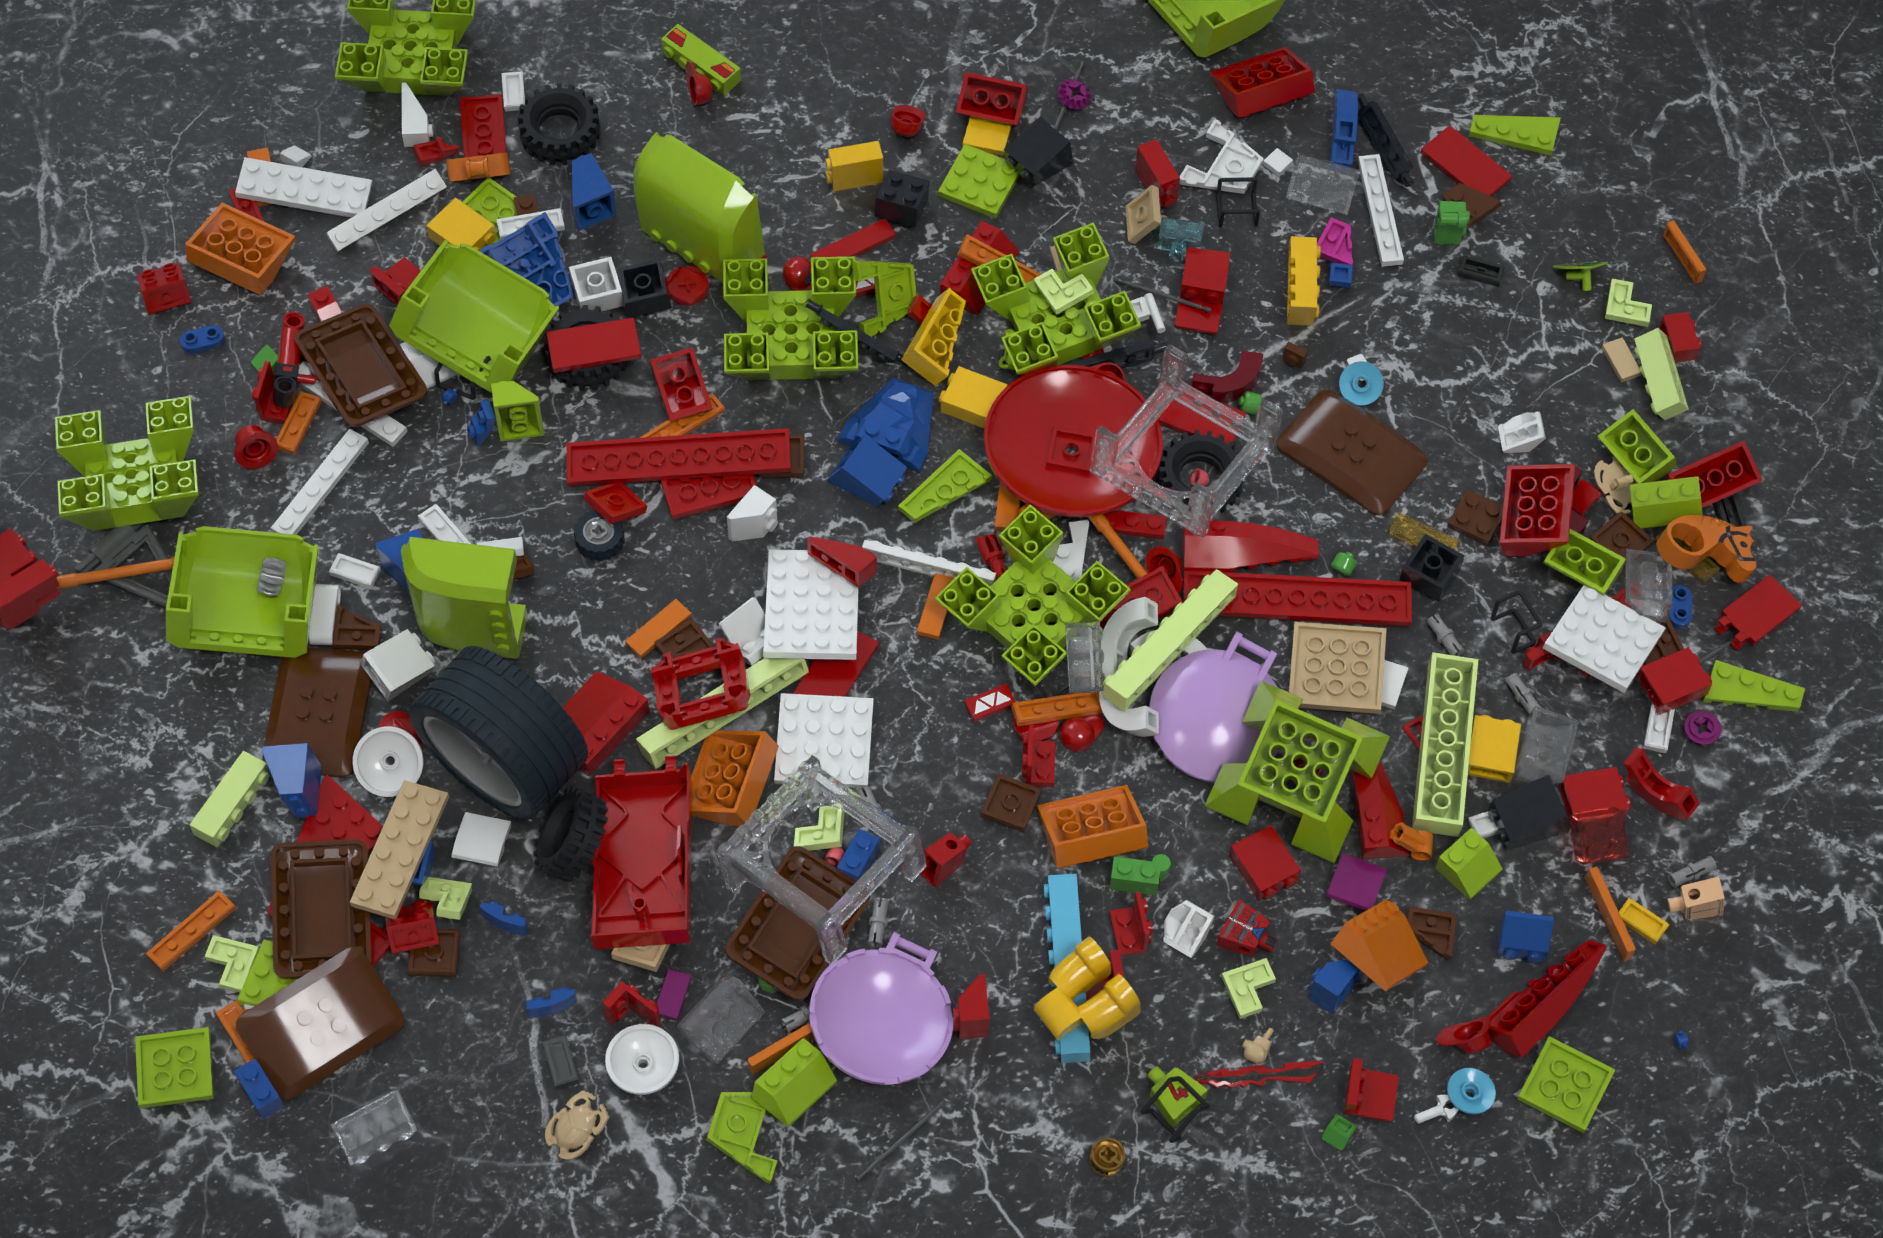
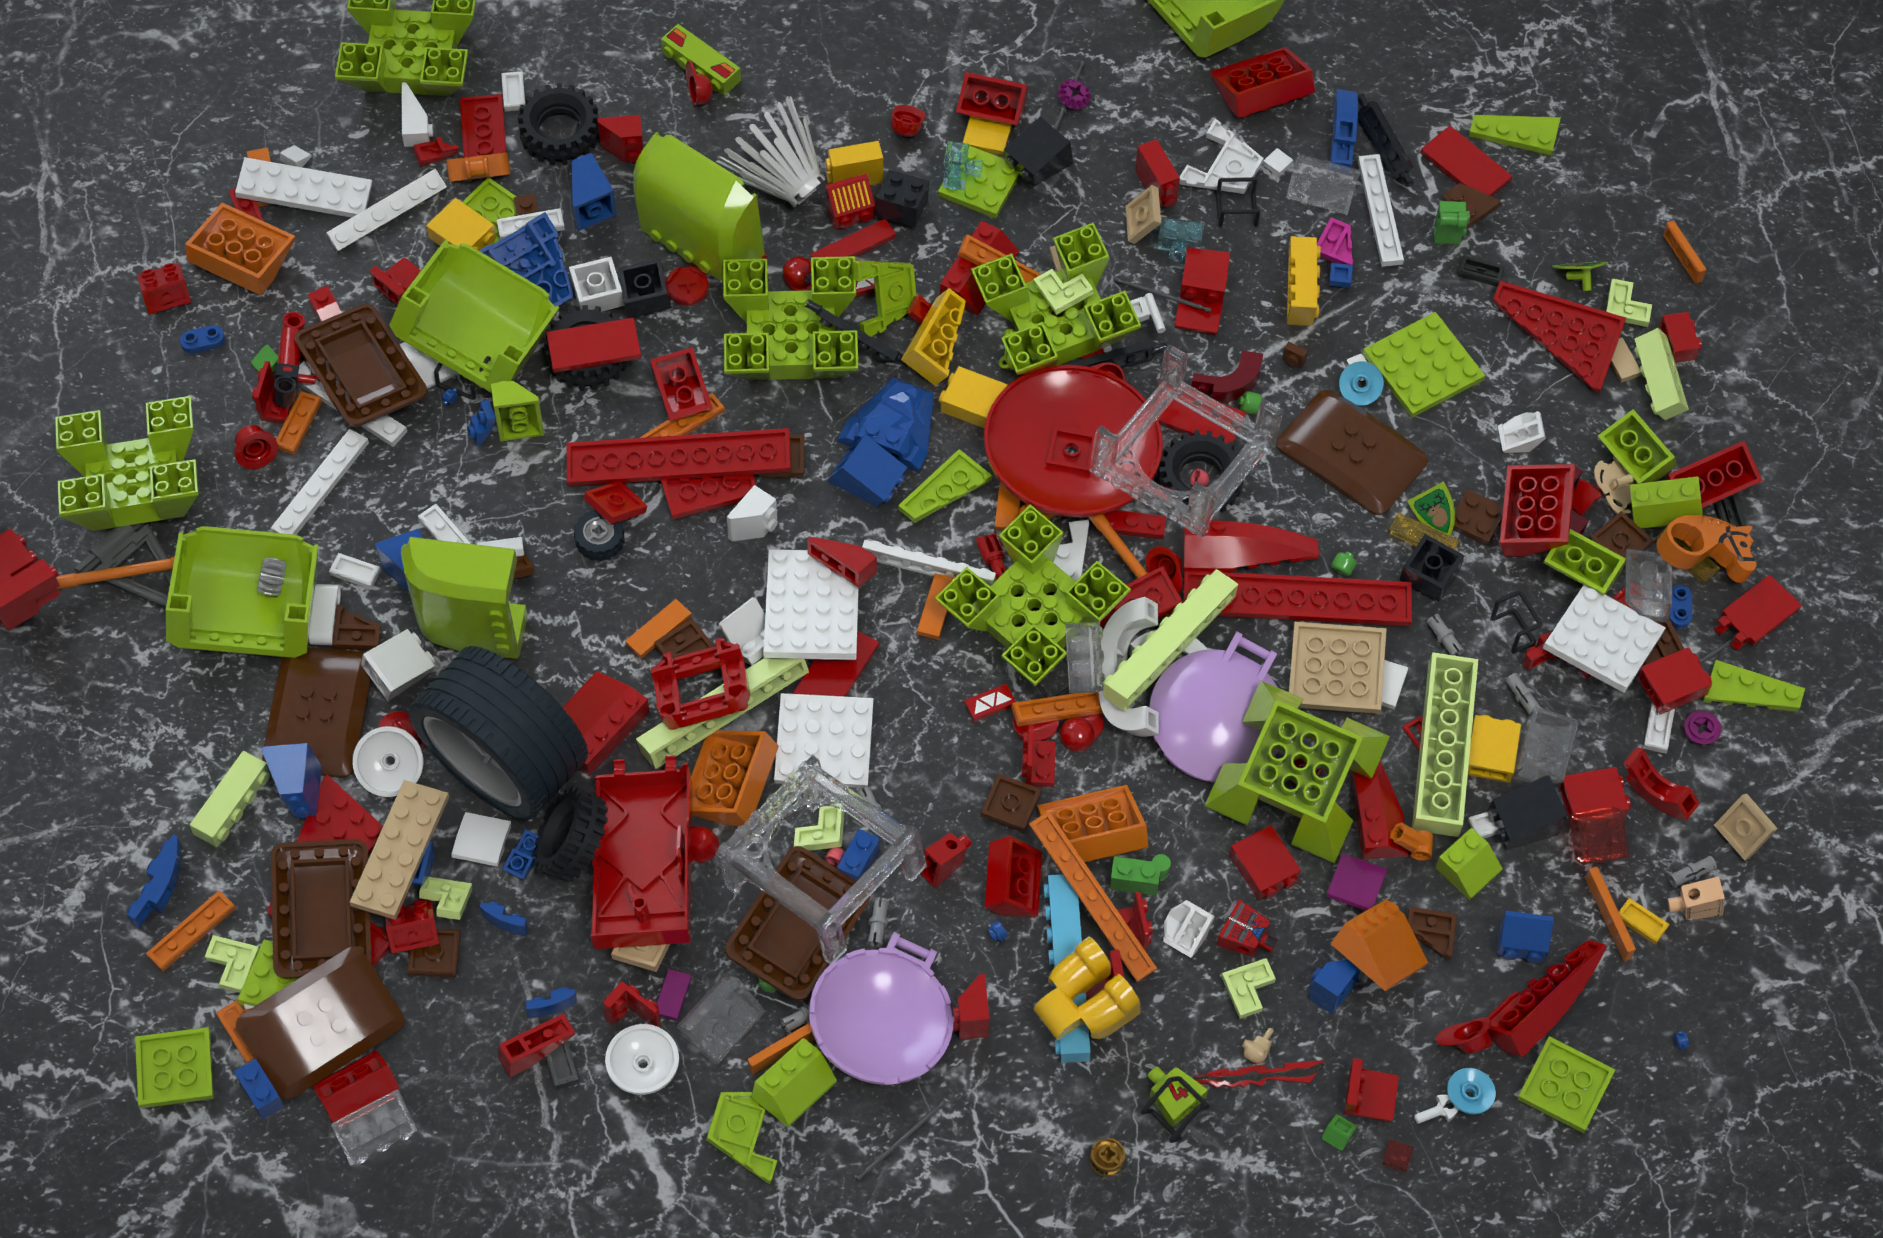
tan shield [545,1090,609,1160] -> none
none -> blue slope [127,834,182,928]
none -> red slope [312,1050,400,1125]
none -> red slope [498,1013,575,1077]
none -> blue slope [502,829,540,880]
none -> red slope [597,115,643,163]
none -> red hat [692,826,719,863]
none -> white plant [716,96,826,208]
none -> red slope [826,173,875,230]
none -> clear light blue brick [943,141,983,190]
none -> red slope [985,836,1042,918]
none -> blue plate [988,920,1008,943]
none -> orange tile [1029,811,1157,982]
none -> lime plate [1362,312,1485,418]
none -> clear red tile [1382,1139,1414,1172]
none -> shield [1407,481,1455,537]
none -> red wing [1493,281,1626,393]
none -> tan tile [1714,793,1778,860]

